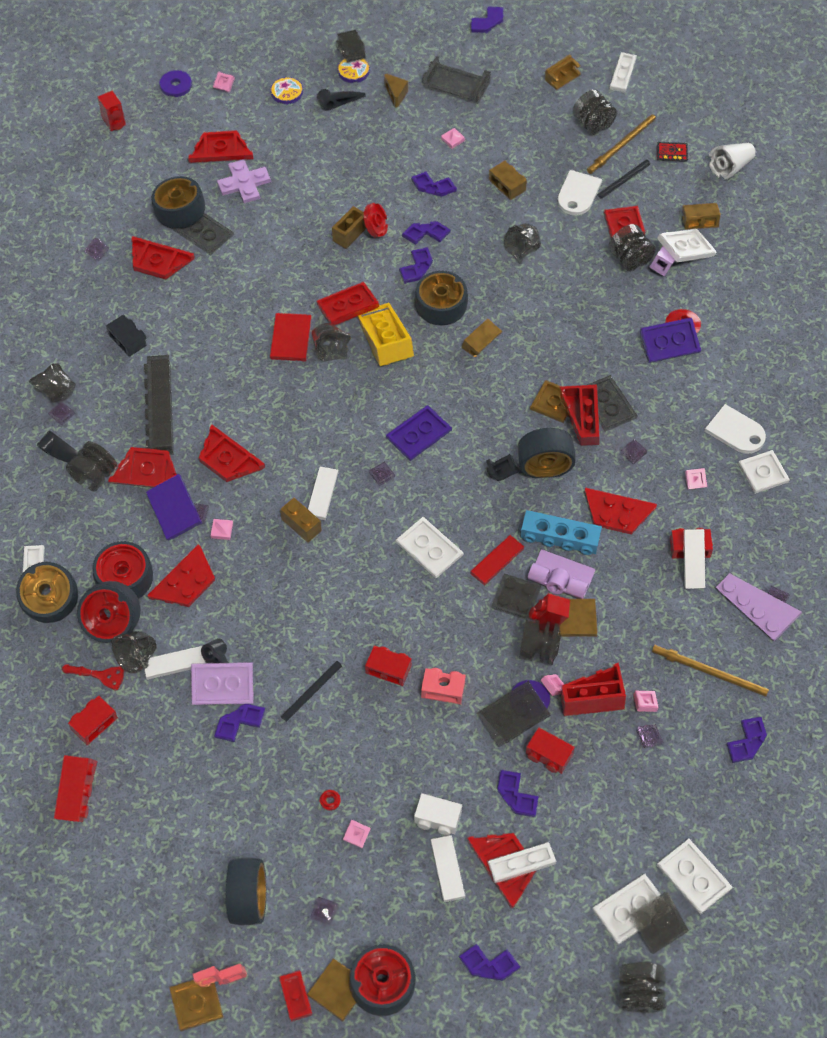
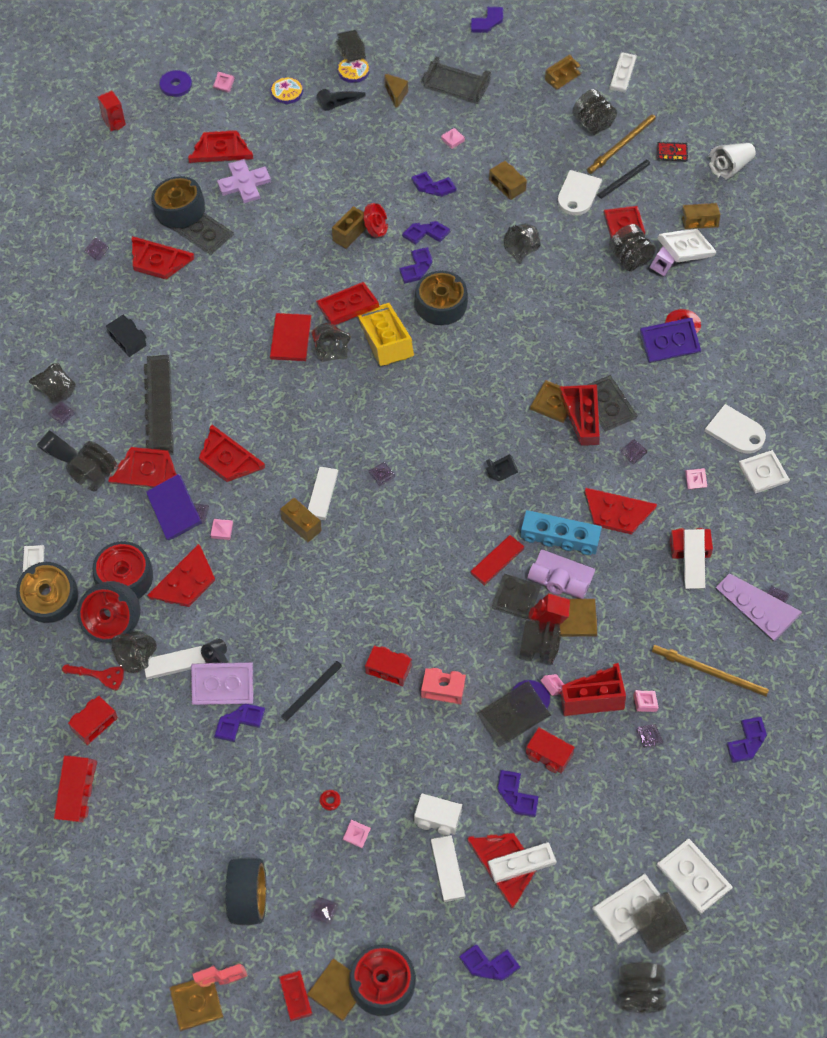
dark purple tile [386,405,452,461] -> none
white tile [396,517,464,578] -> none
pearl gold hinge [461,318,502,357] -> none
black wheel [518,428,576,479] -> none

